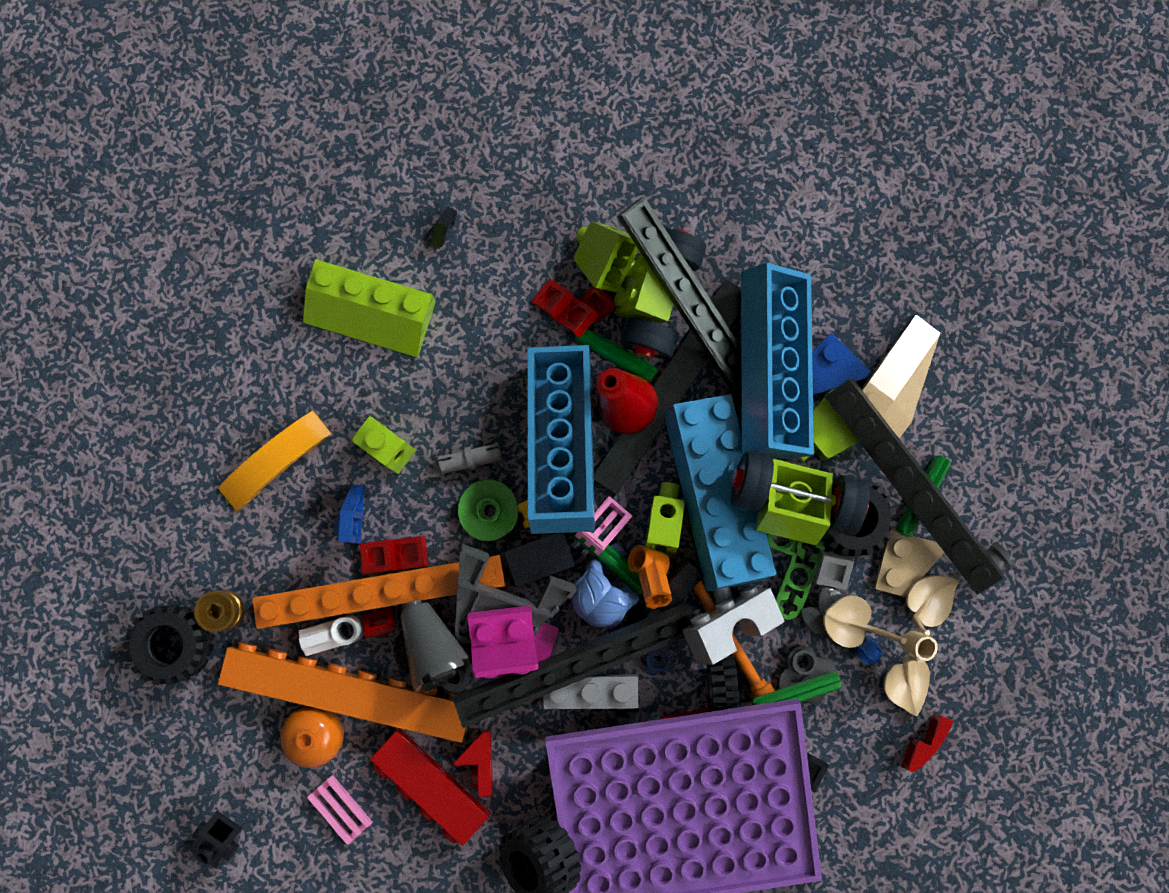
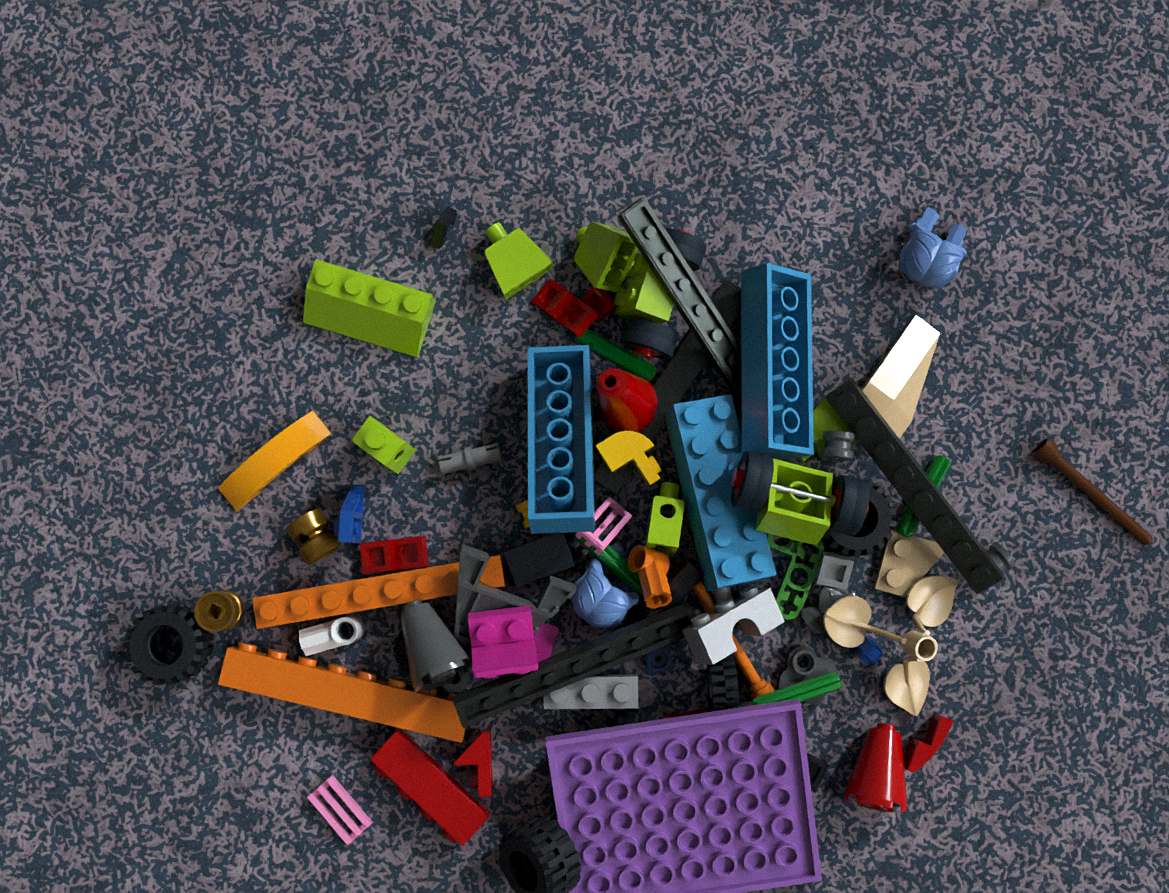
black brick [190,811,243,869] -> none
orange cylinder [280,706,344,768] -> none
red slope [363,606,395,638] -> none
bright green dish [458,480,519,541] -> none
blue wing [812,332,873,396] -> none
none -> pearl gold wheel [285,508,342,566]
none -> lime torso [484,222,553,300]
none -> yellow brick [595,431,662,487]
none -> dark grey wheel [821,431,855,460]
none -> red cone [843,723,908,814]
none -> medium blue hair [898,207,967,289]
none -> reddish brown piece [1031,437,1153,545]

